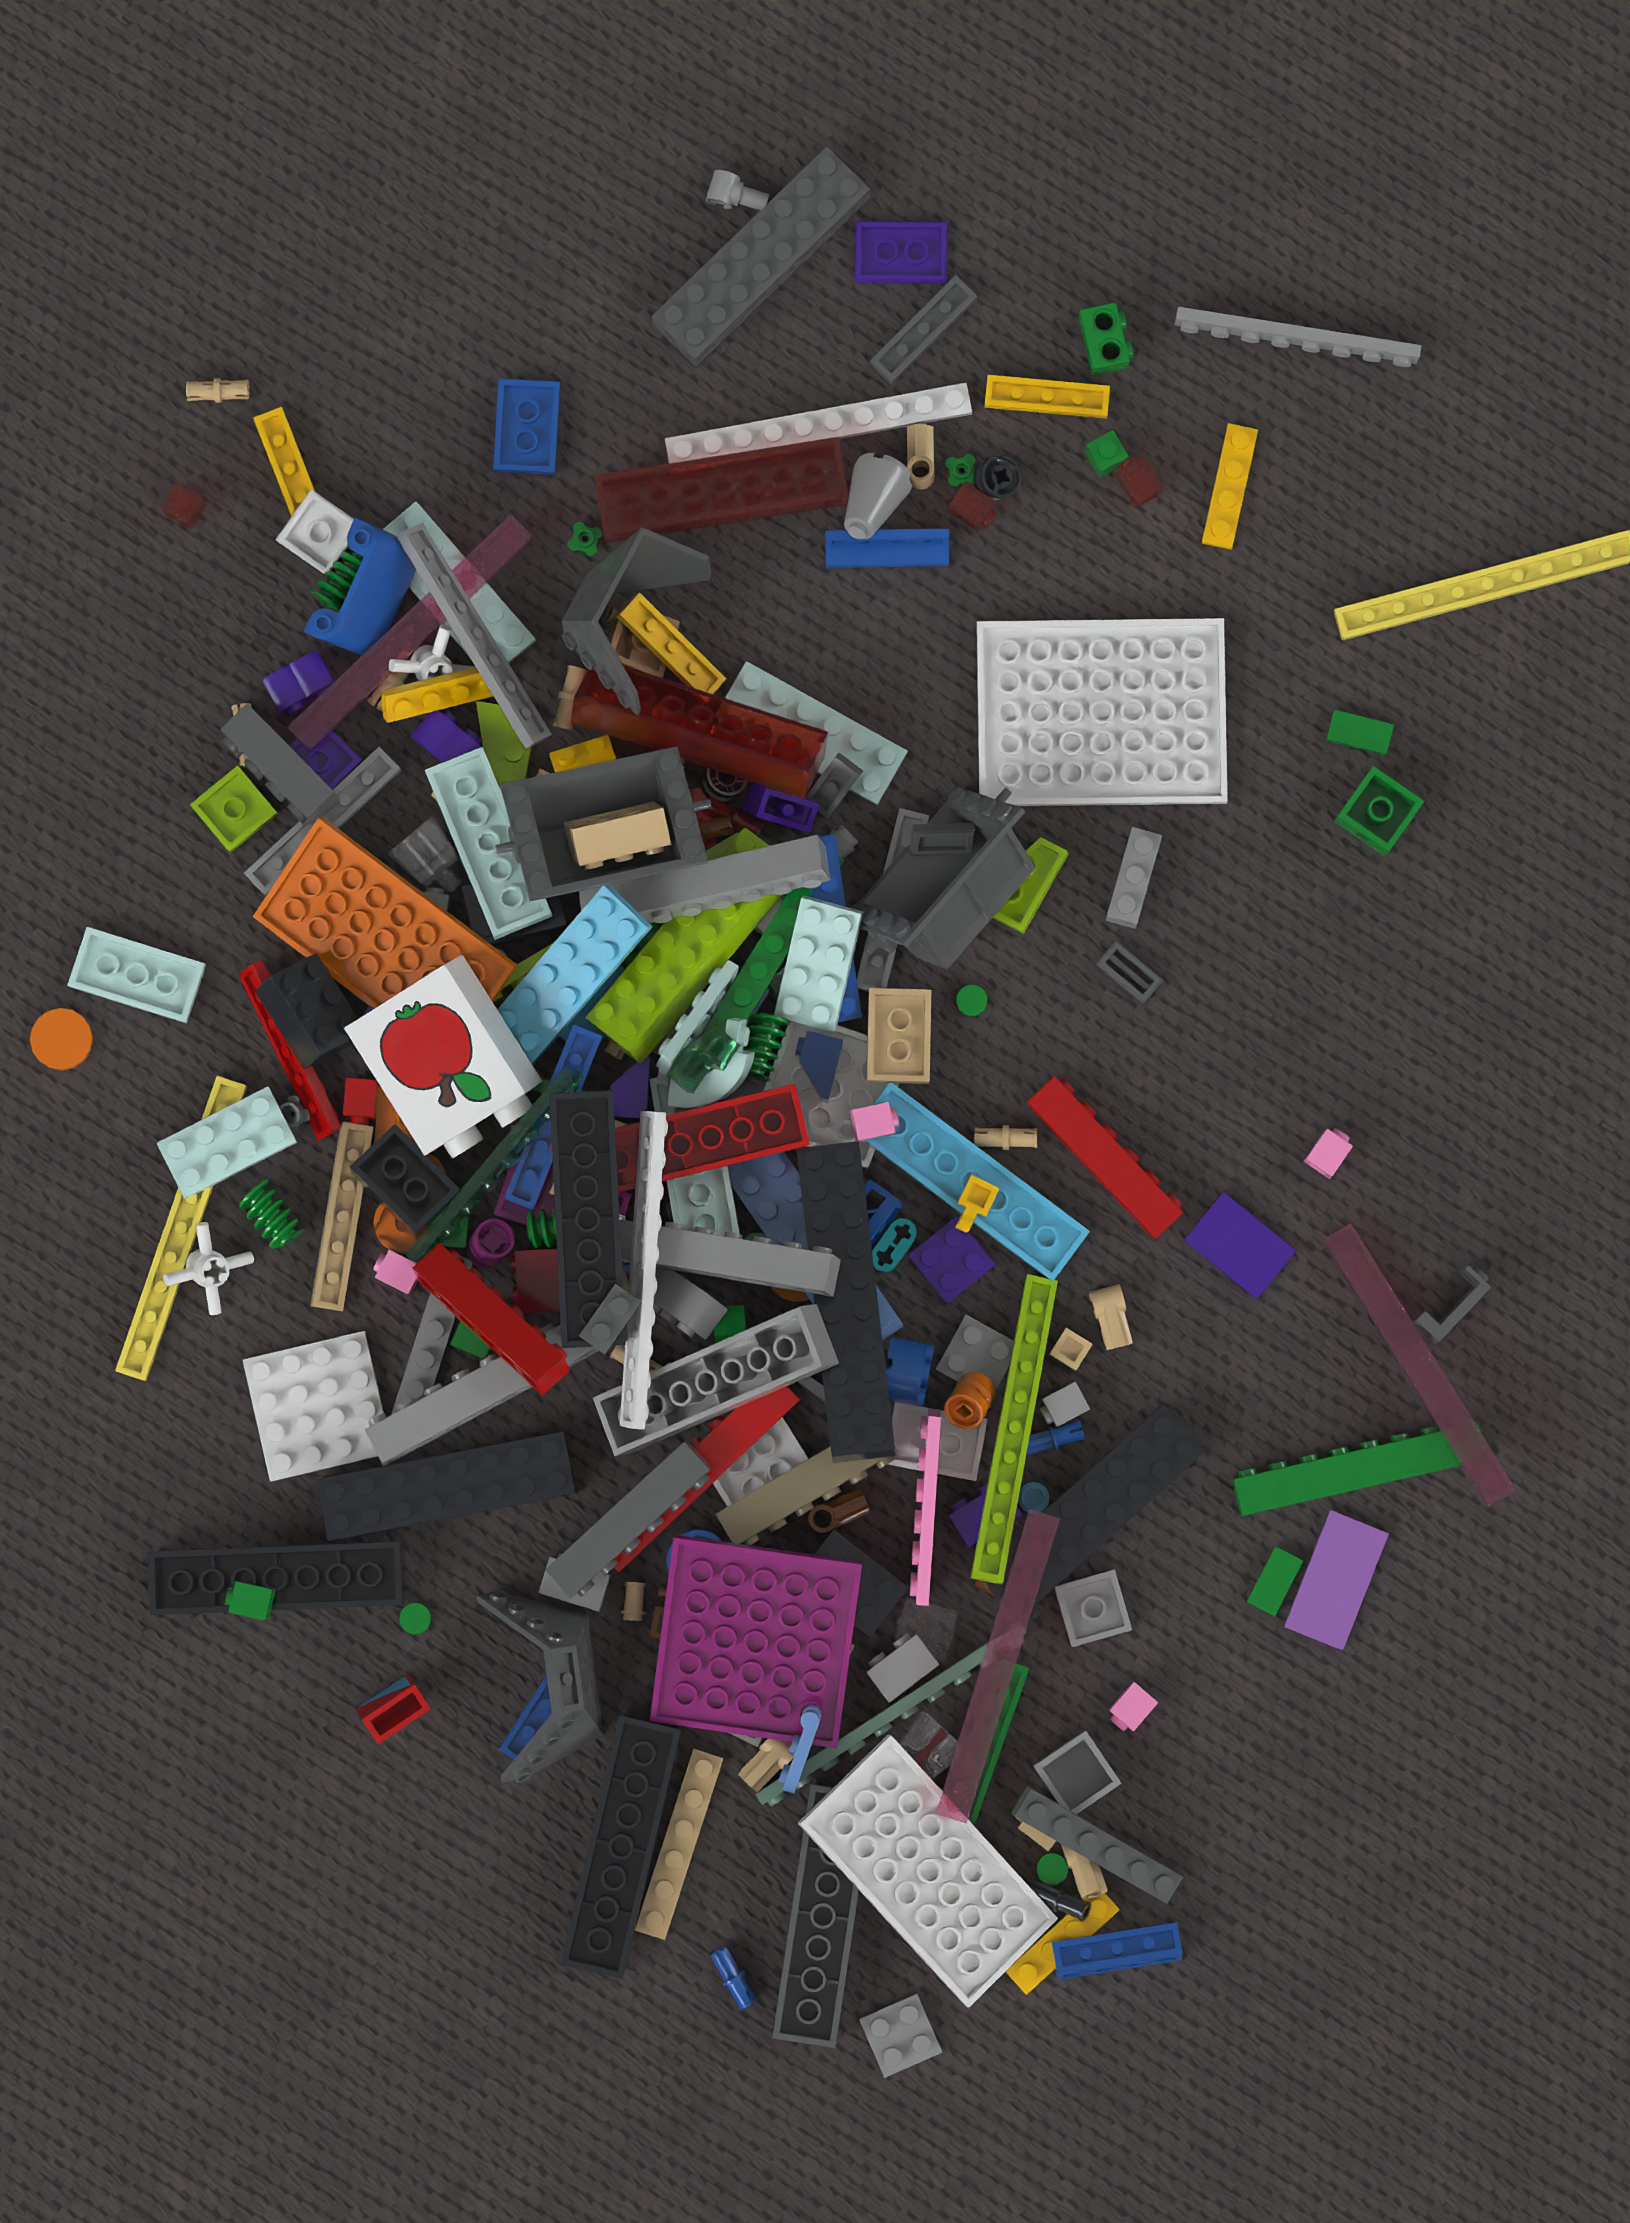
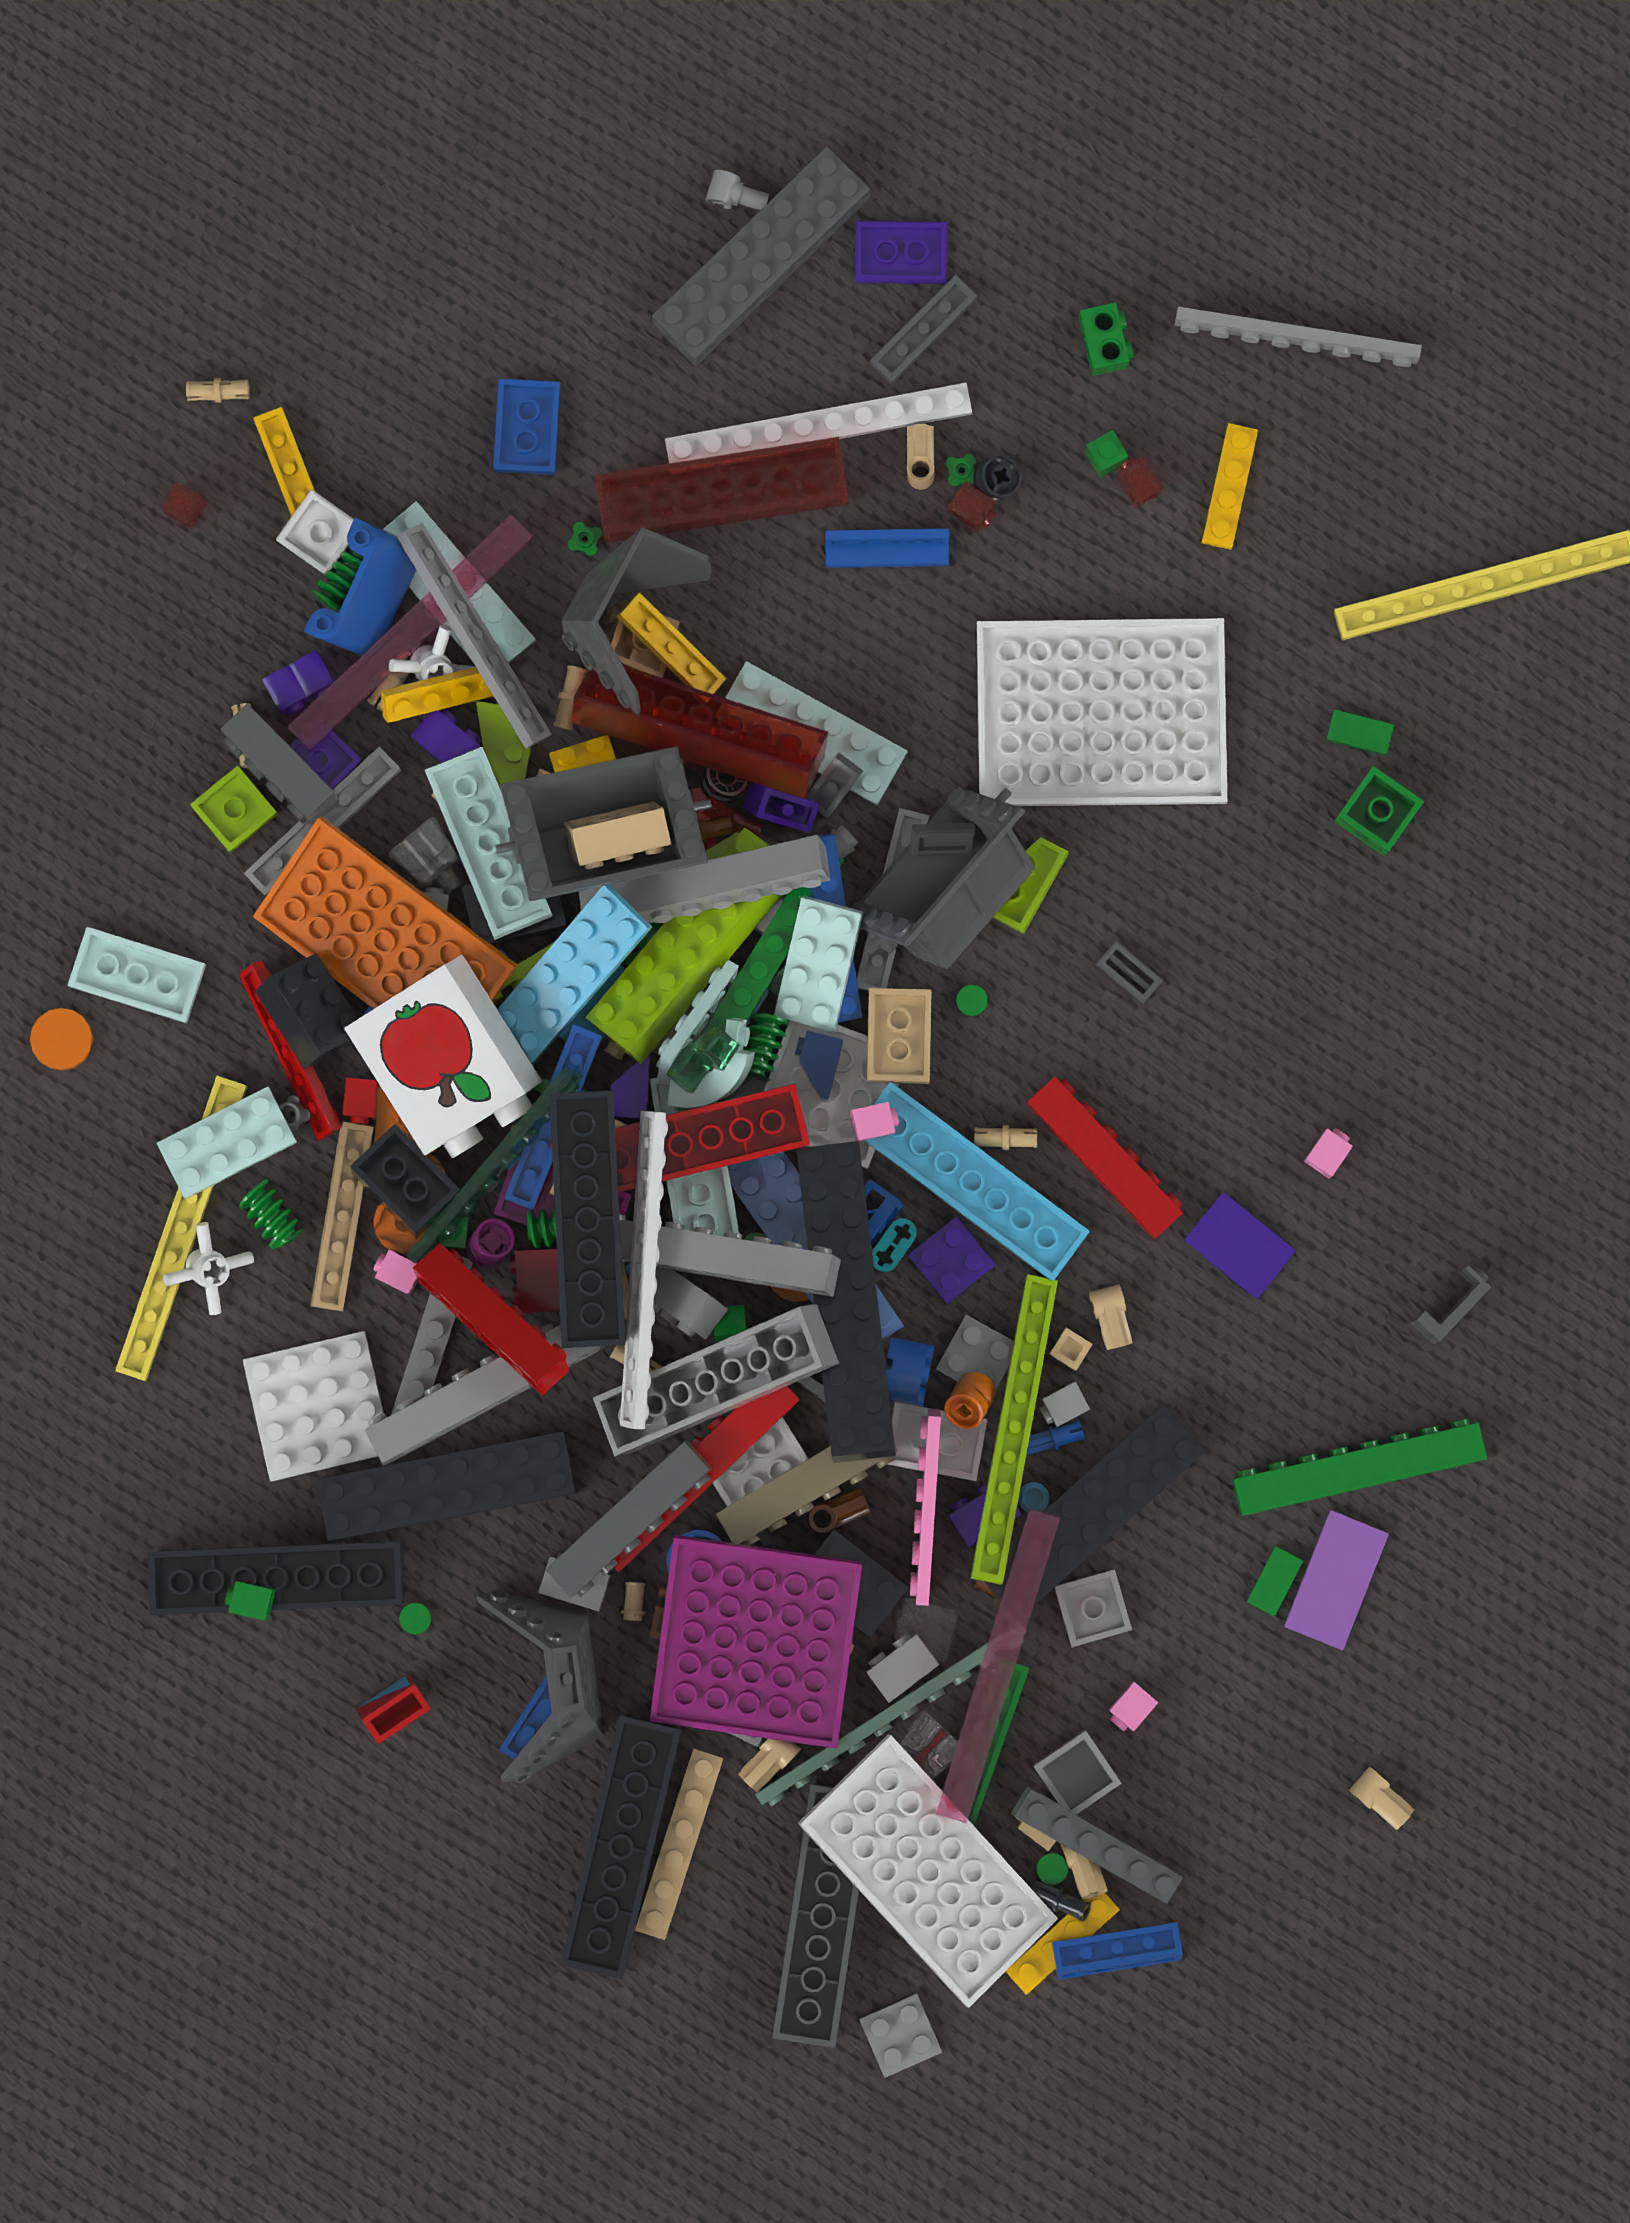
green brick [450,1321,495,1359] -> none
dark grey plate [579,1283,641,1354] -> none
blue axle [711,1946,757,2009] -> none
medium blue plate [778,1704,822,1794] -> none
light grey cone [844,453,913,539] -> none
yellow plate [955,1175,1000,1233] -> none
yellow plate [985,375,1110,419] -> none
light grey brick [1105,827,1162,929] -> none
clear pink plate [1324,1224,1516,1508] -> none
none -> tan piece [1349,1767,1414,1830]

